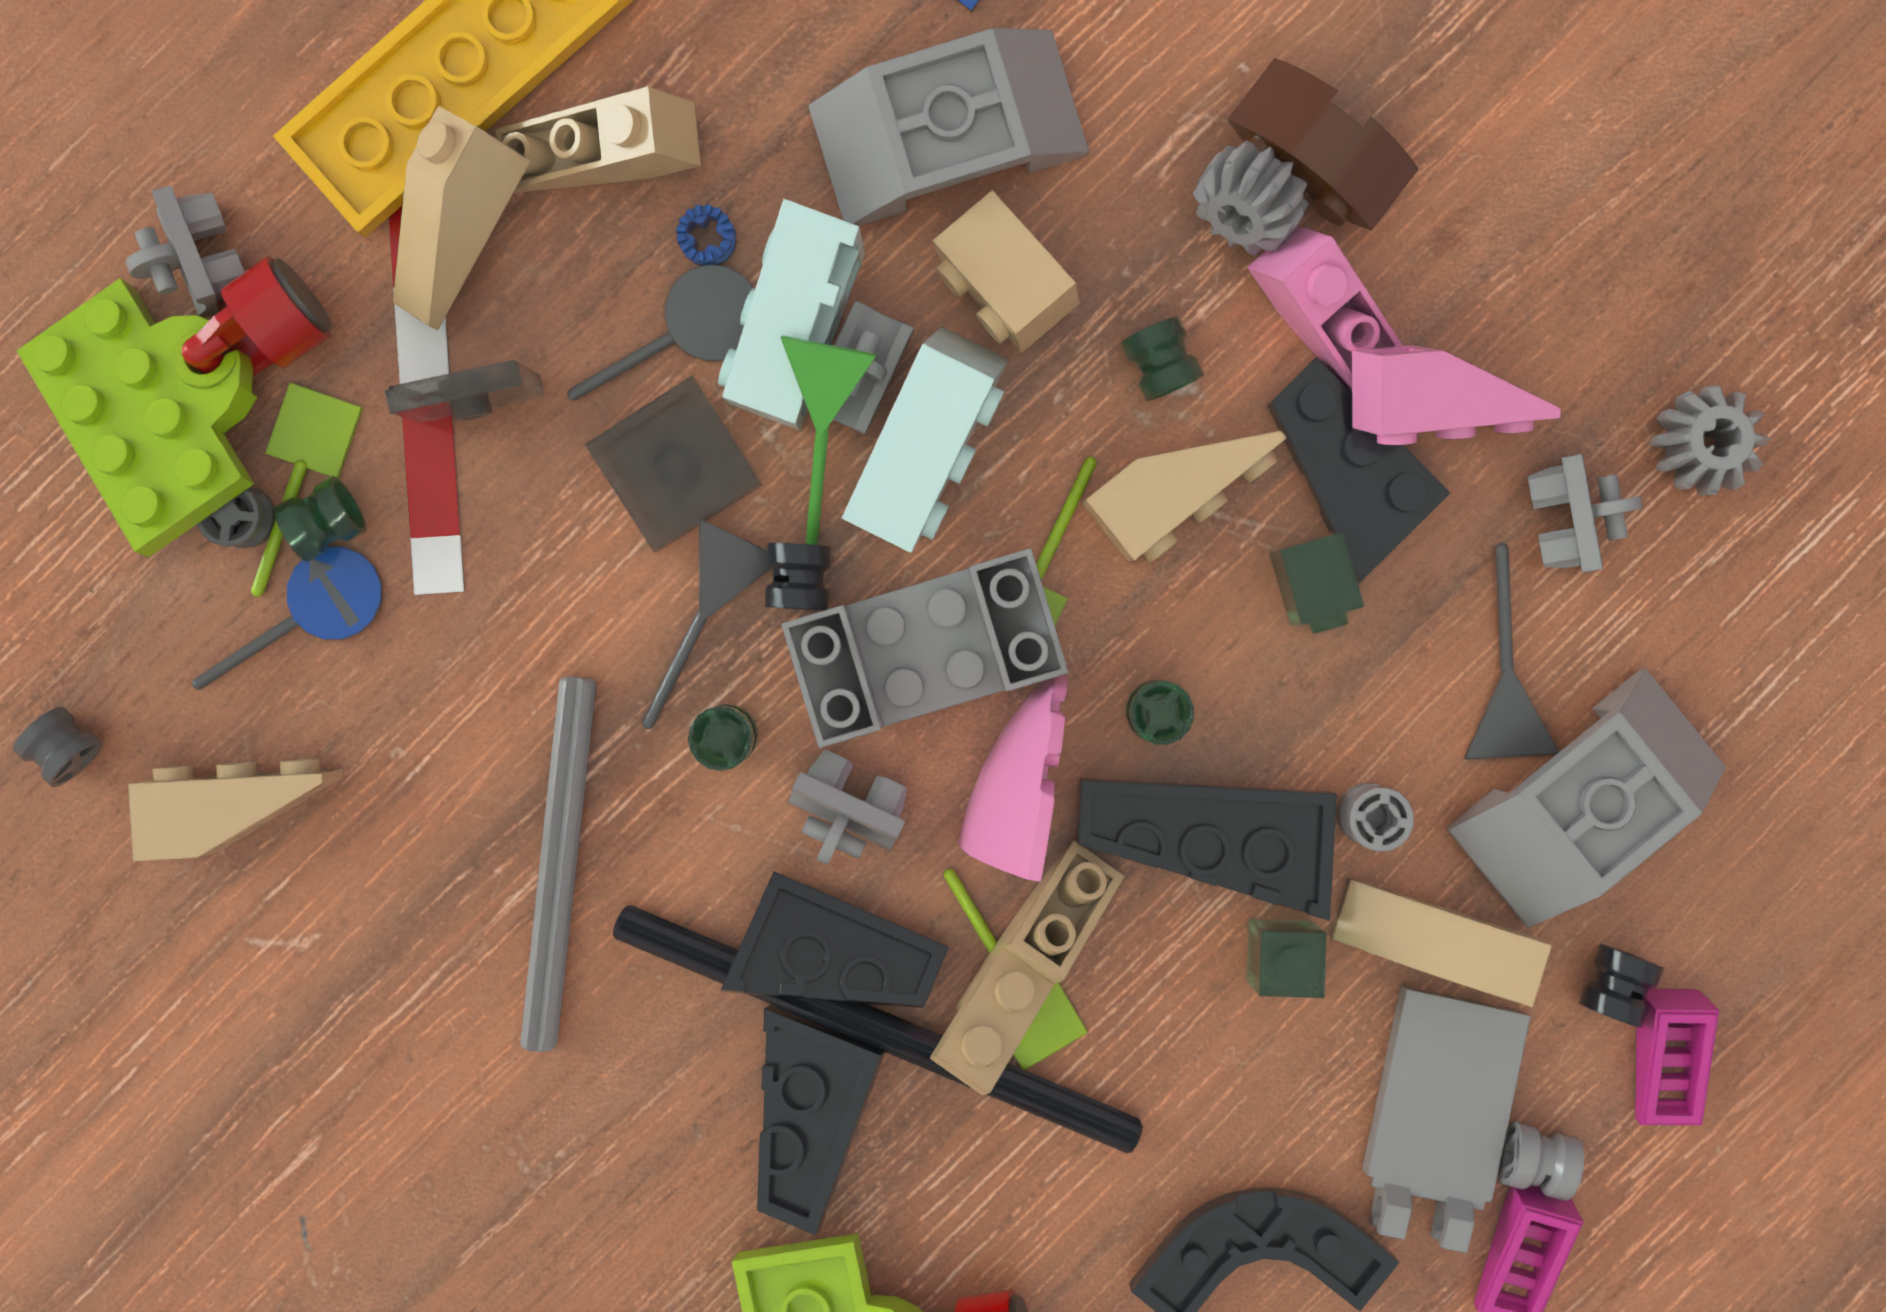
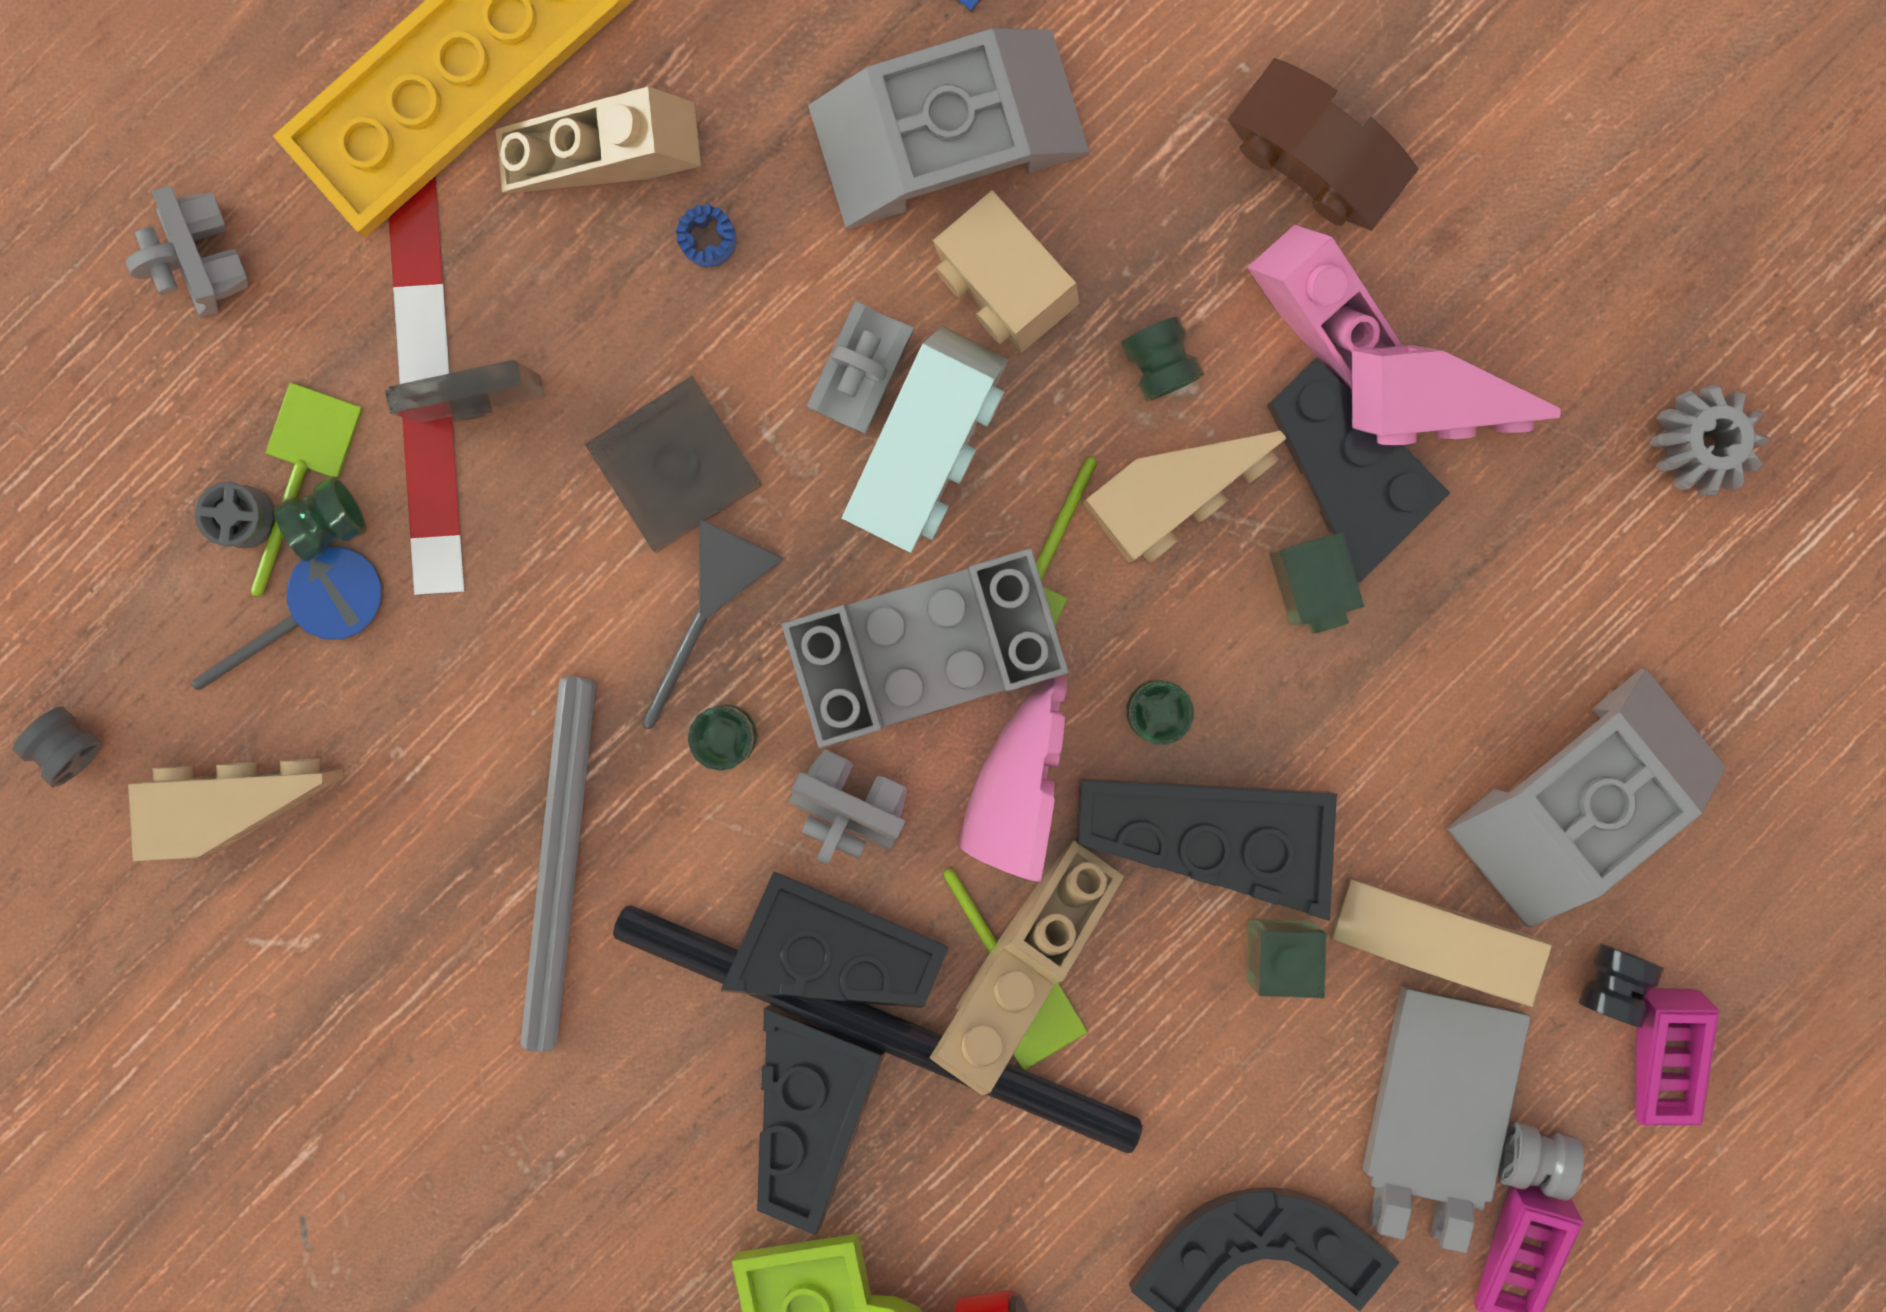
lime plate [16,256,332,558] -> none
tan slope [393,106,531,330] -> none
dark grey piece [567,265,753,400] -> none
light aqua wedge [718,198,865,431] -> none
black wheel [765,543,831,610] -> none
bright green piece [780,335,878,545] -> none
light grey gear [1193,140,1309,256] -> none
light grey wheel [1336,782,1414,852] -> none
dark grey piece [1464,543,1559,760] -> none
light grey hips [1528,454,1643,573] -> none

